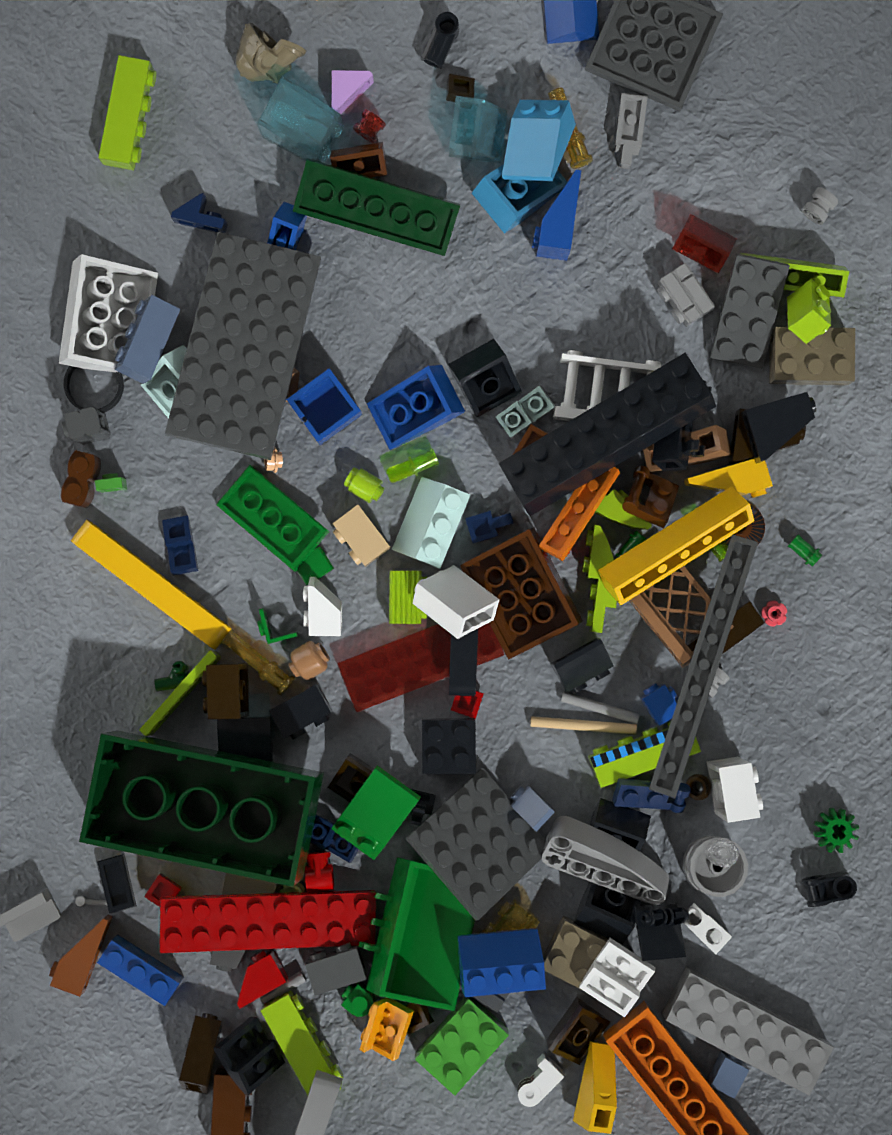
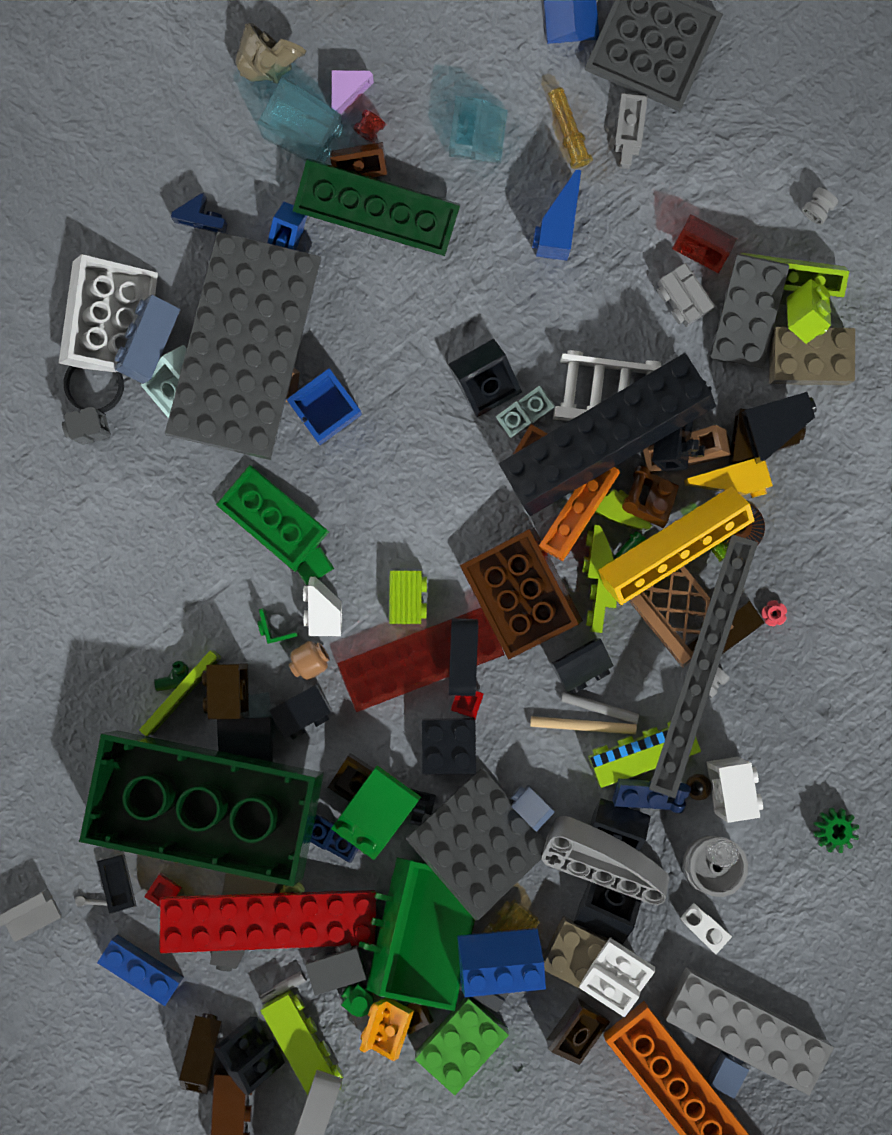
dark orange slope [49,914,113,997] -> none
reddish brown brick [61,450,101,508] -> none
yellow beam [70,519,232,650] -> none
bright green plate [95,473,127,493] -> none
lime brick [98,55,156,171] -> none
dark blue slope [162,515,199,576] -> none
clear yellow pin [222,630,295,696] -> none
red slope [237,949,289,1009] -> none
light nougat plate [264,447,283,473] -> none
red piece [305,851,334,892] -> none
tan brick [332,505,391,567] -> none
lime brick [344,467,385,503] -> none
blue slope [367,365,465,450] -> none
clear neon green axle [386,449,439,483] -> none
light aqua slope [392,477,470,569] -> none
white brick [412,565,500,639] -> none
black piece [421,12,459,69] -> none
dark brown plate [446,73,475,105] -> none
dark blue plate [465,511,514,544] -> none
dark azure slope [472,164,567,234] -> none
dark azure slope [502,100,576,181] -> none
white leg [518,1052,564,1107] -> none
yellow slope [573,1041,617,1134] -> none
black hinge [633,903,689,961] -> none
blue brick [640,683,679,726] -> none
green pin [787,534,822,566] -> none
black piece [802,872,857,907] -> none

